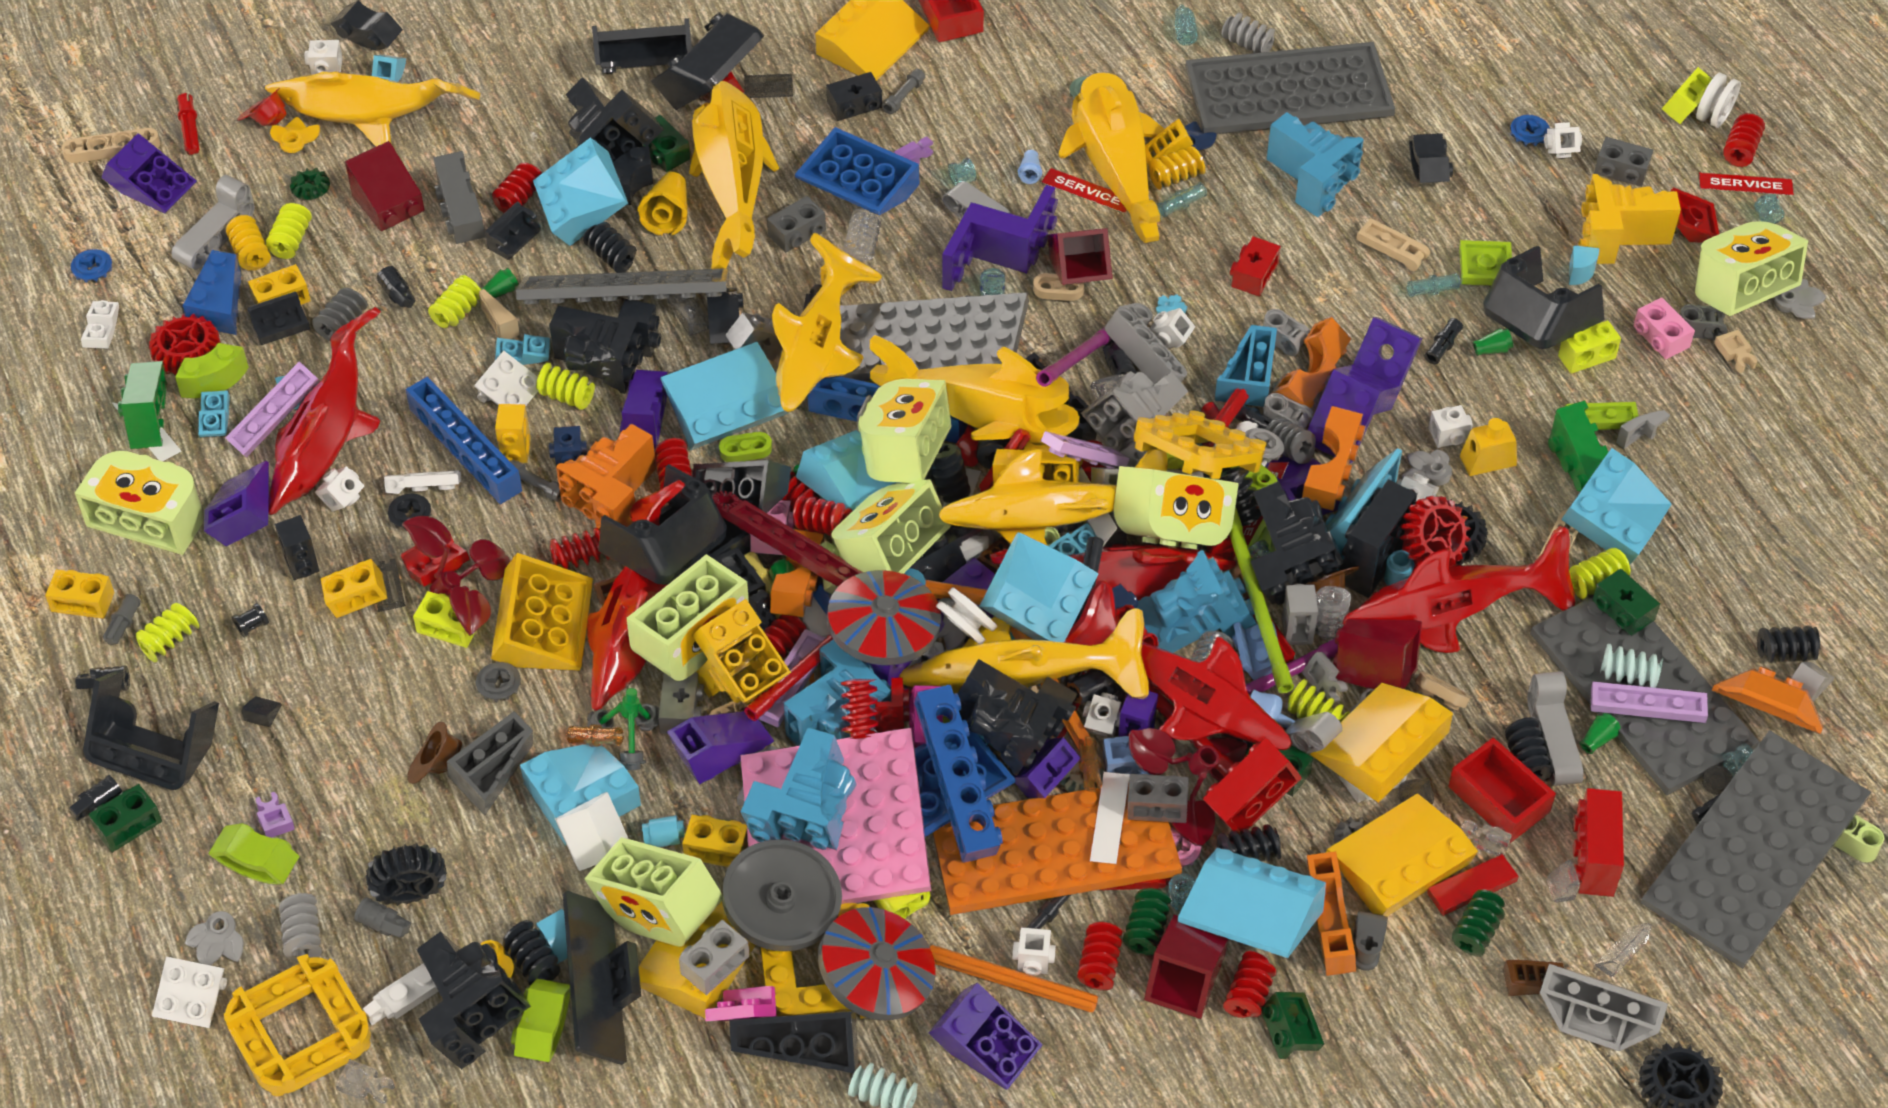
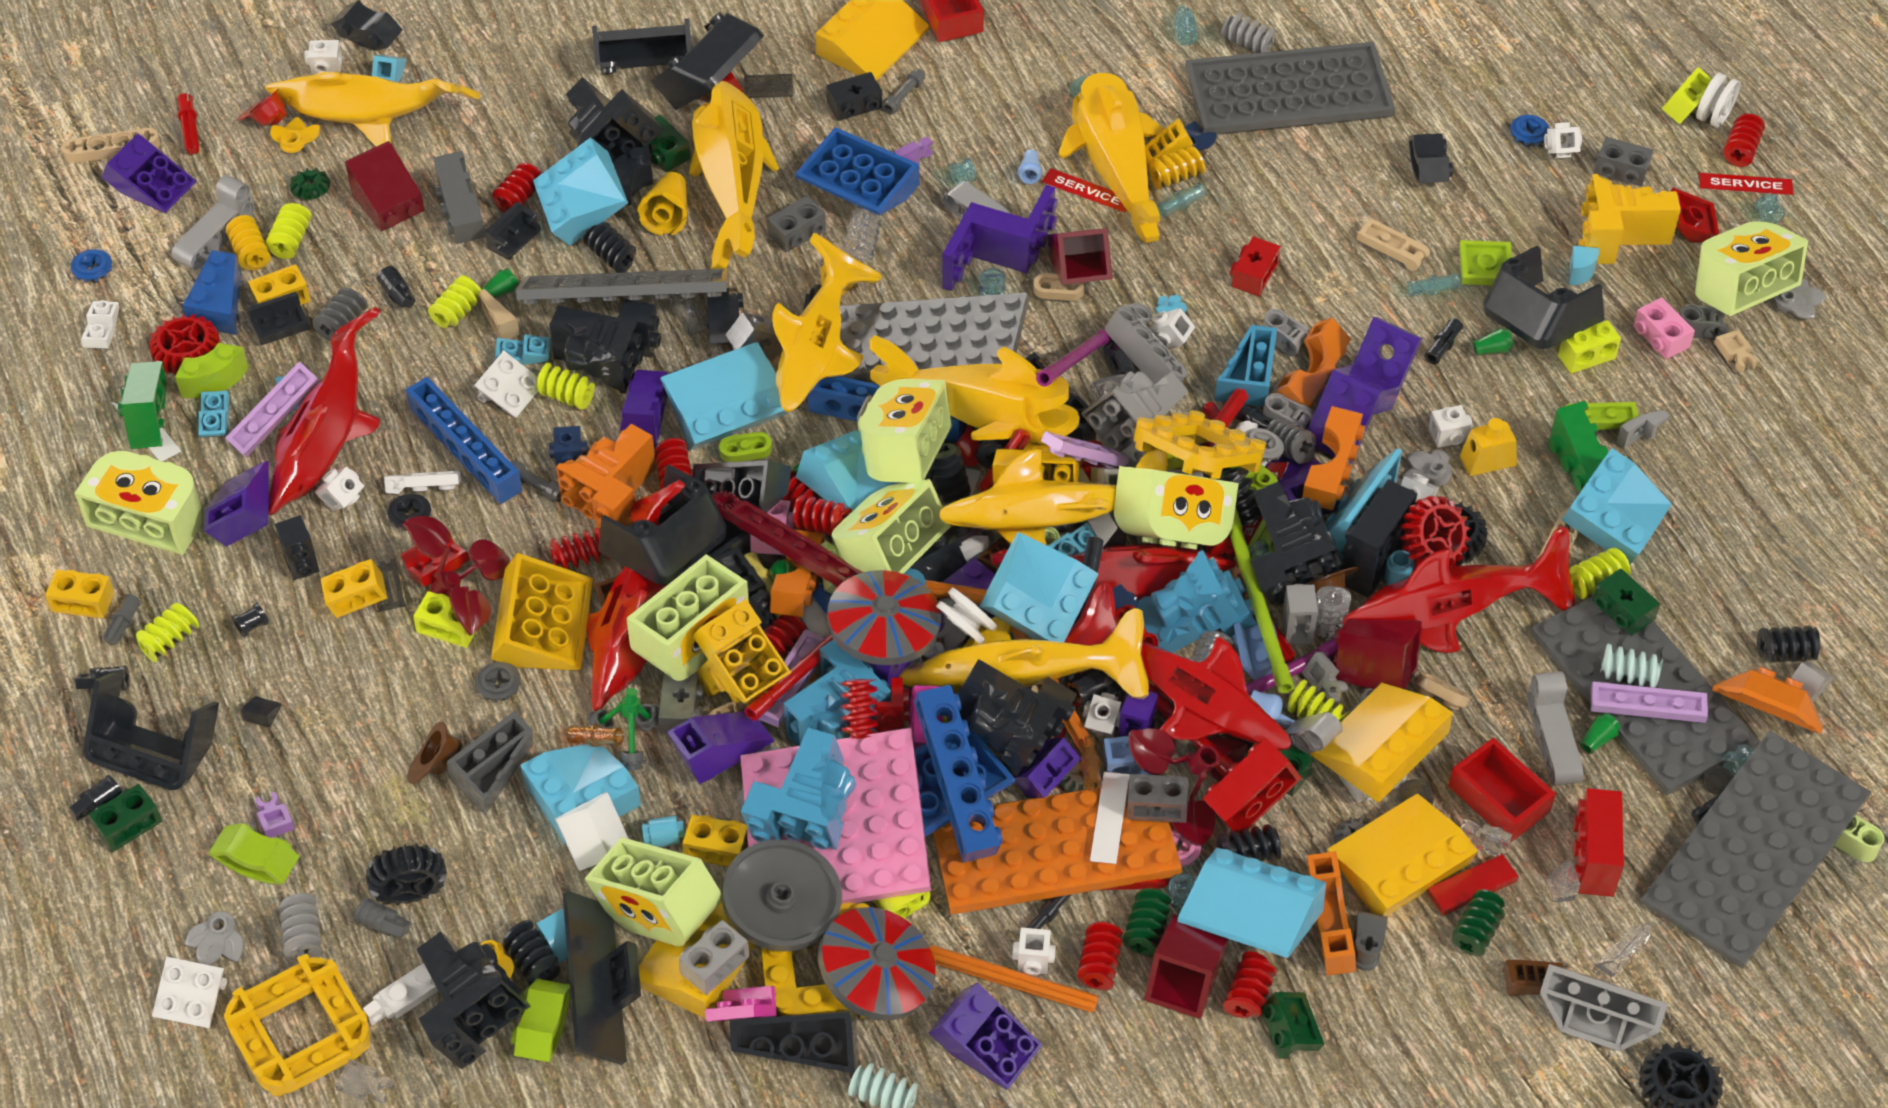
yellow brick [495,404,531,463] -> none
dark azure brick [1266,112,1364,217] -> none
black piece [1505,717,1553,781] -> none

